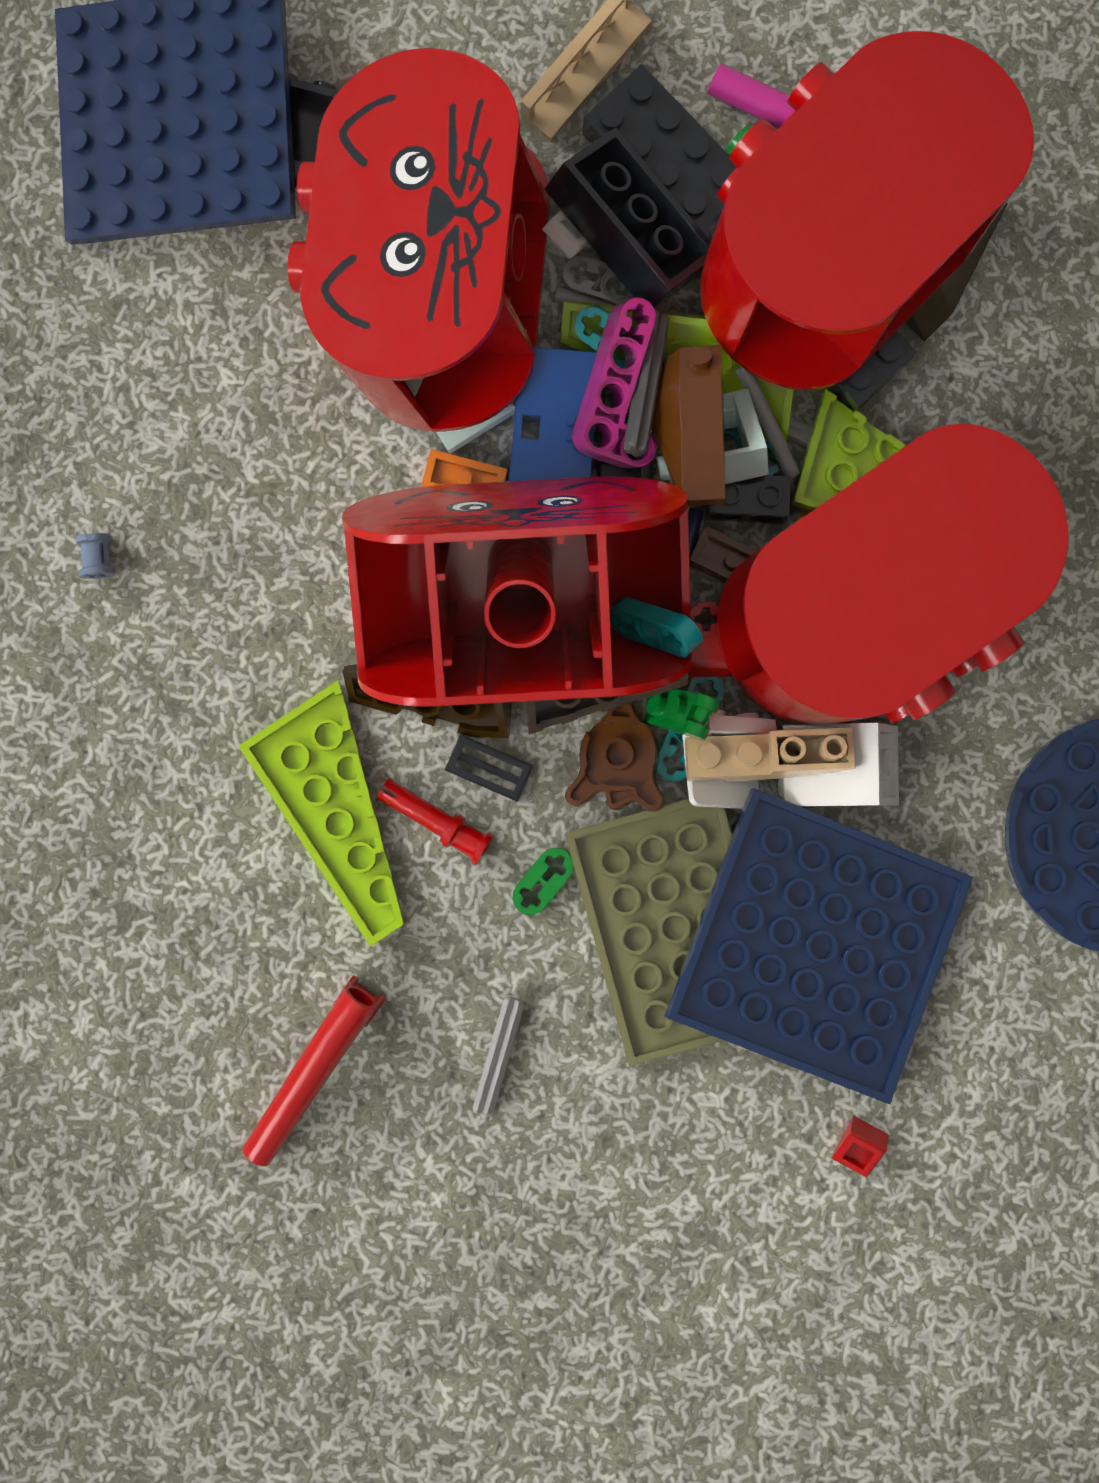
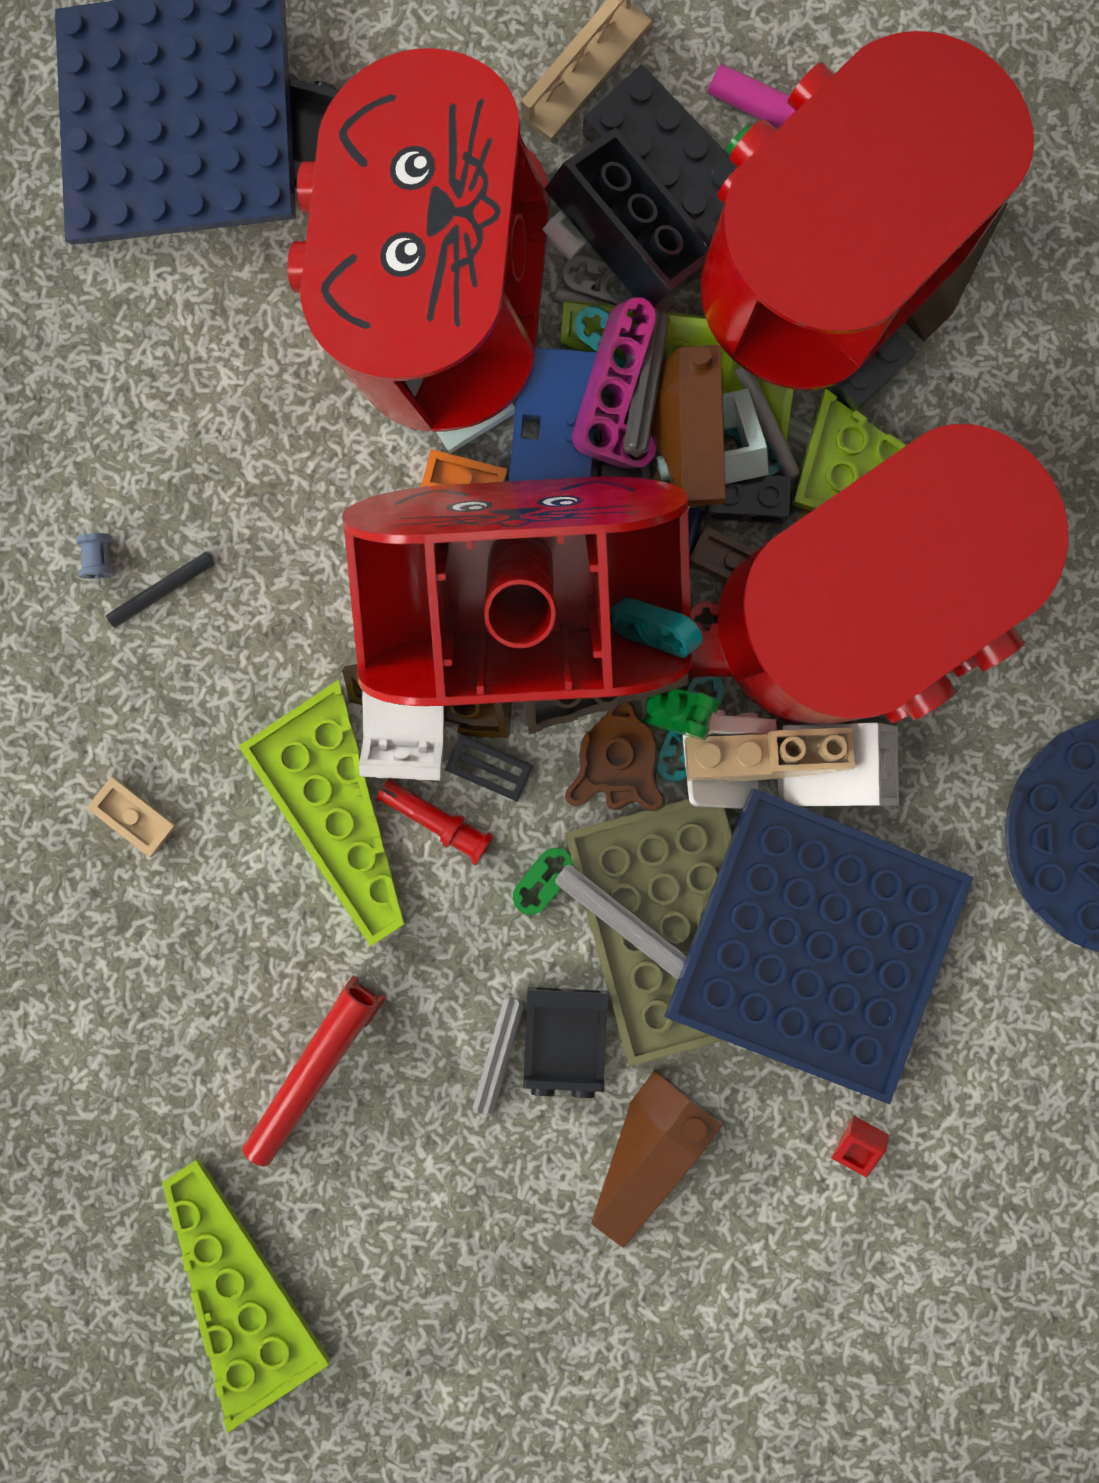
none -> tan plate [86,777,177,857]
none -> black bar [106,551,215,628]
none -> lime wing [162,1157,331,1433]
none -> white bracket [359,691,444,781]
none -> black panel [523,987,609,1098]
none -> light grey axle [555,865,687,979]
none -> reddish brown wedge [591,1070,723,1248]

